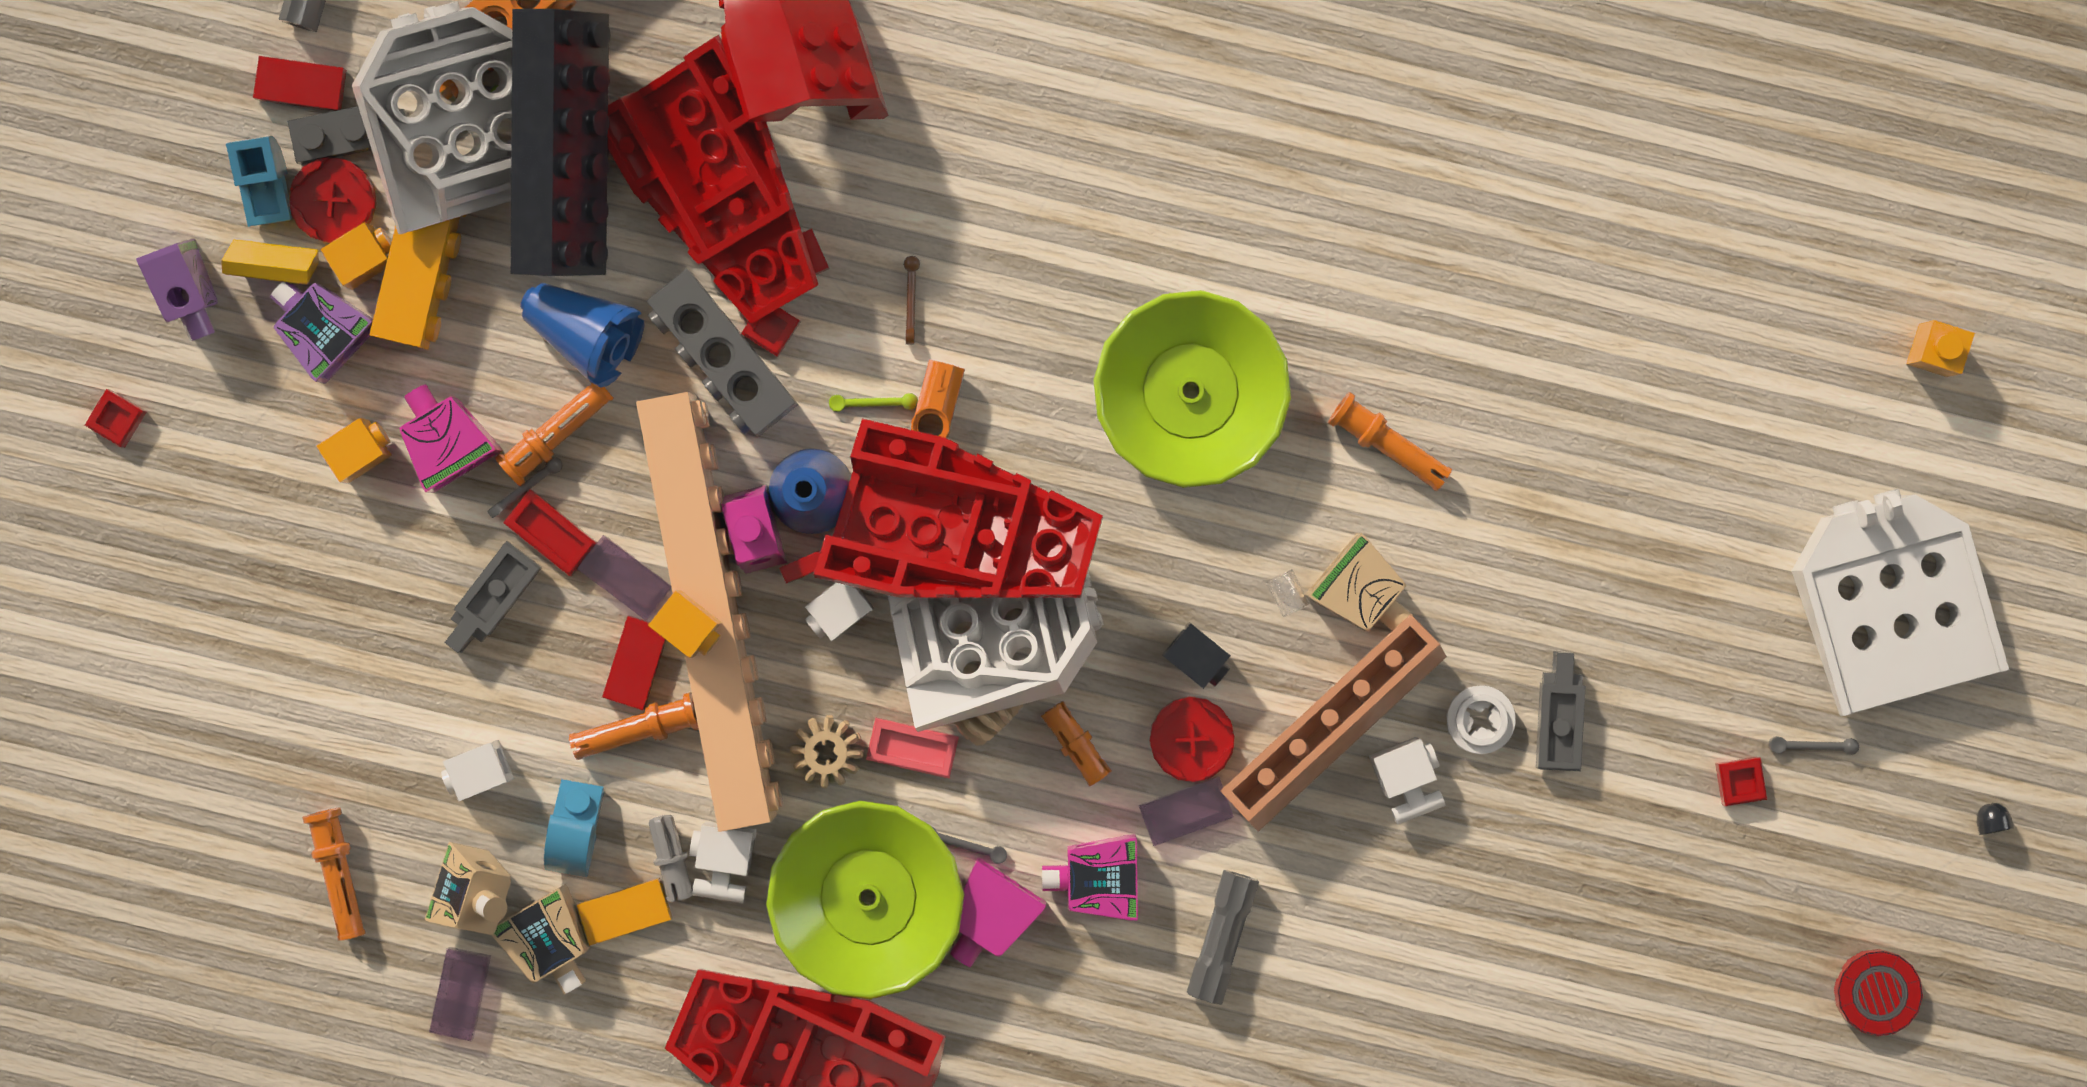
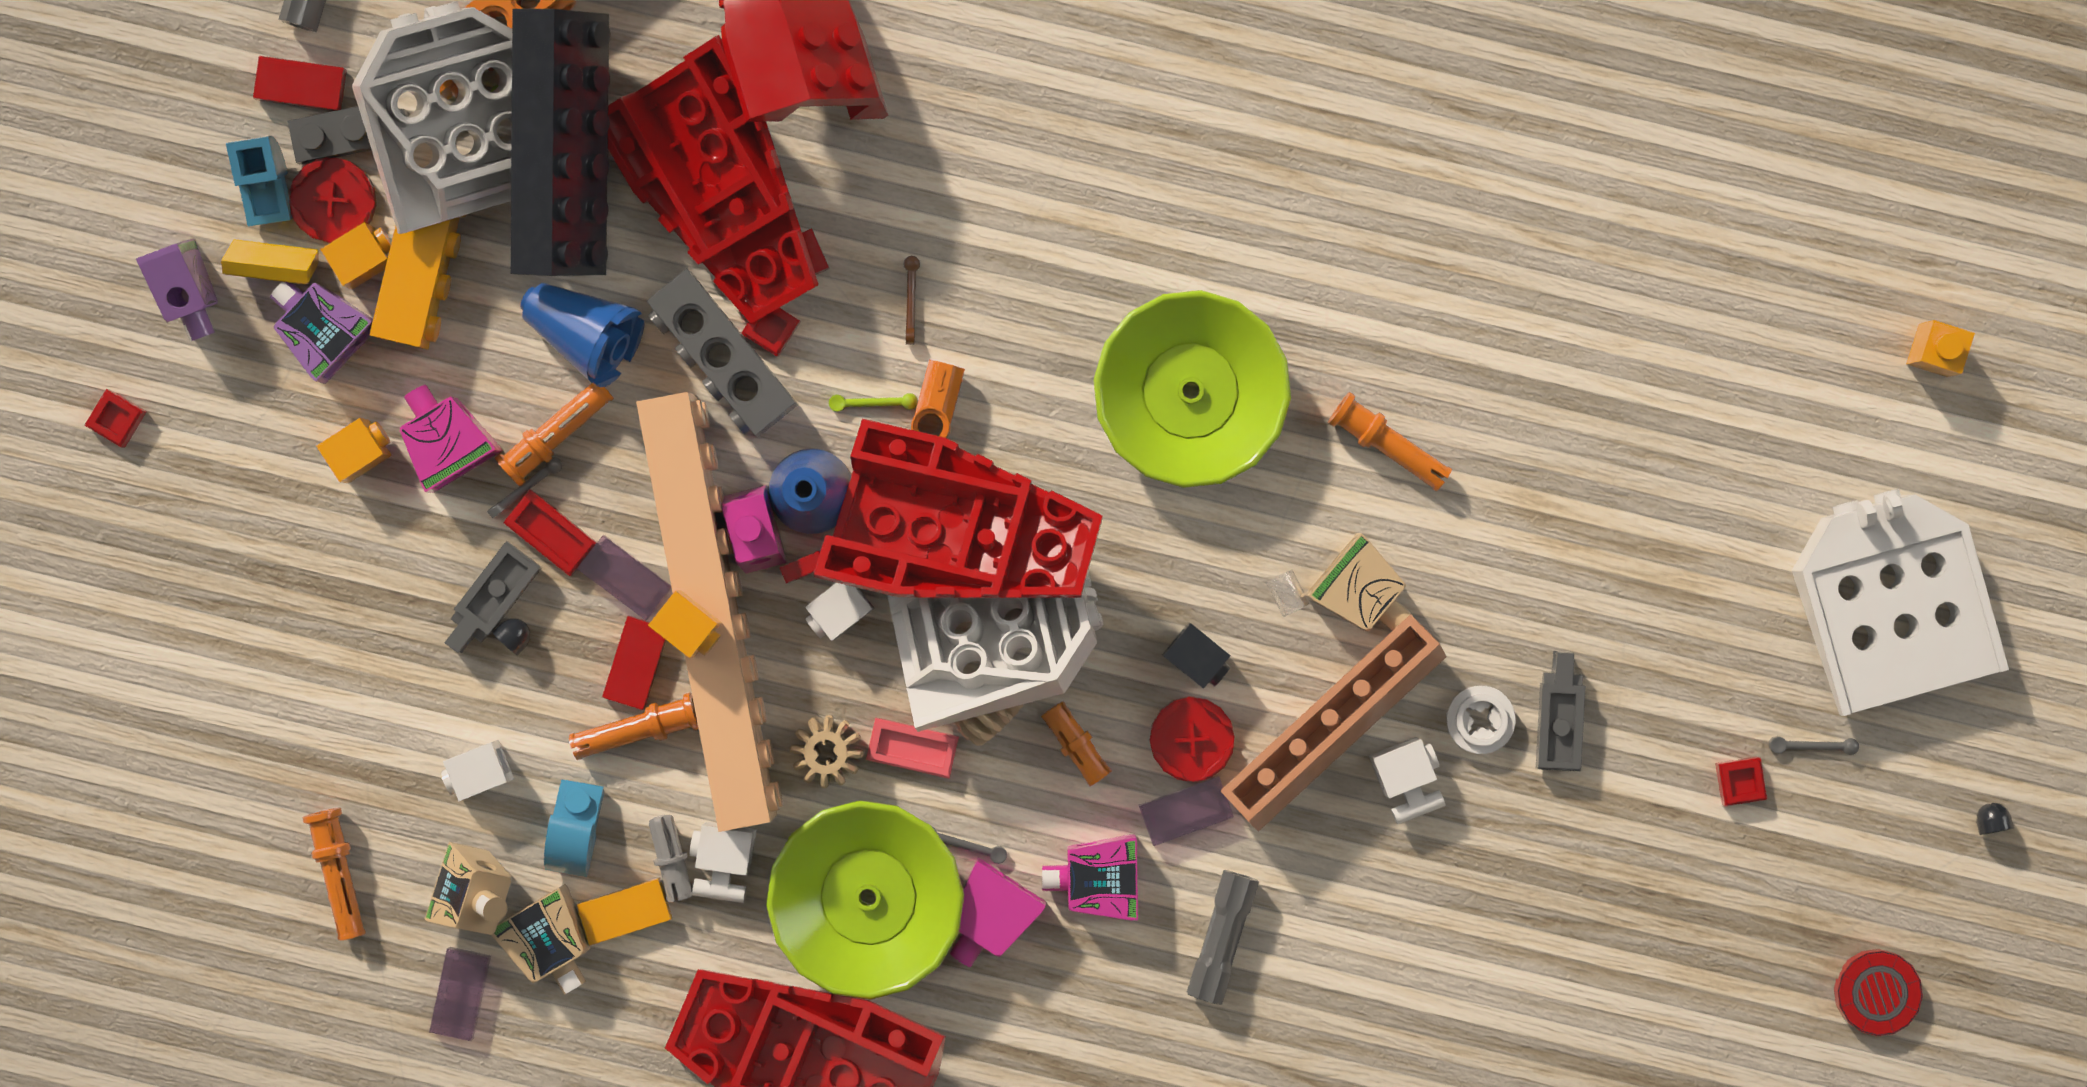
none -> black hinge [492,619,530,656]

